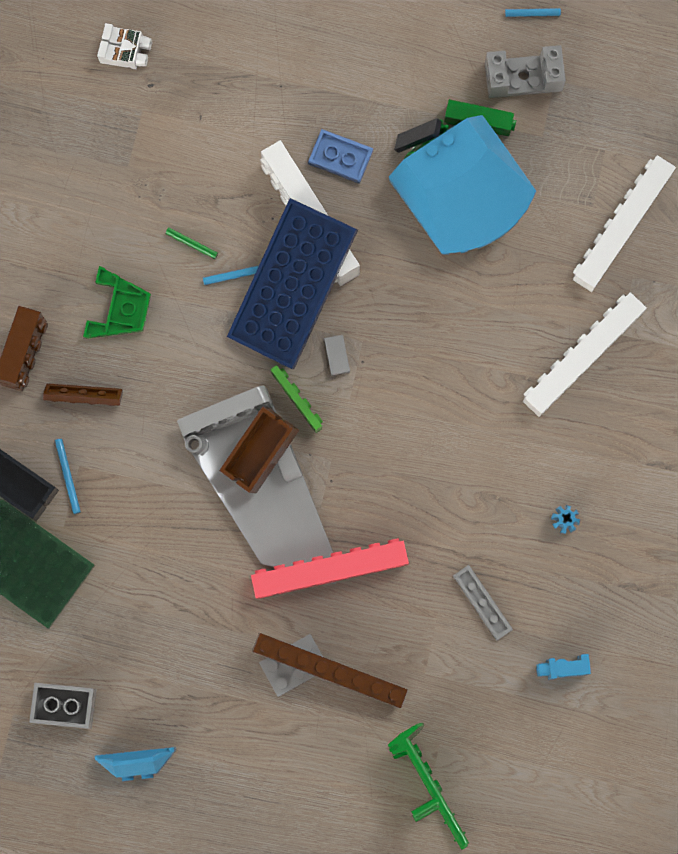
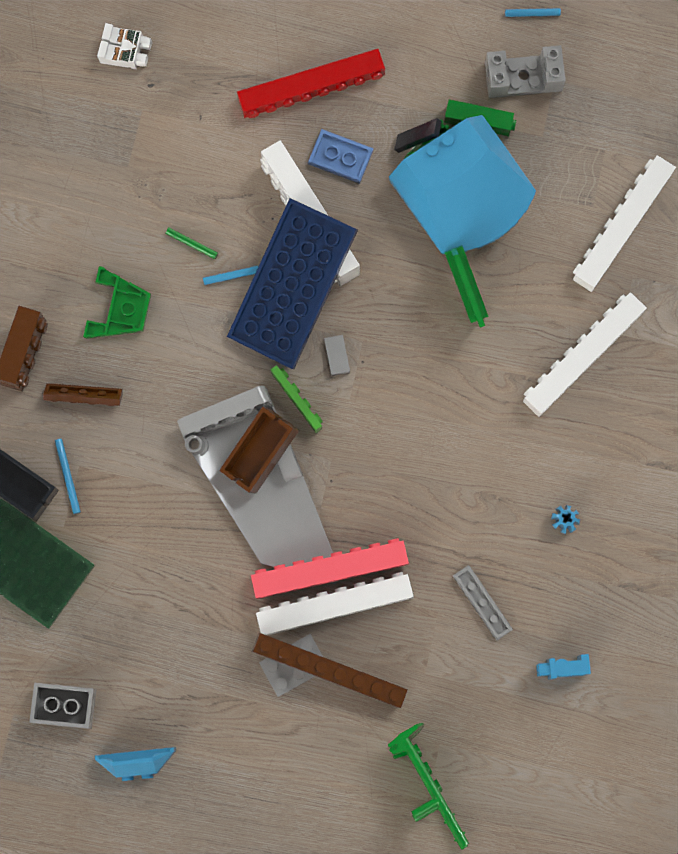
none -> red brick [237,48,385,118]
none -> white brick [256,572,414,636]
none -> green fence [444,245,489,328]

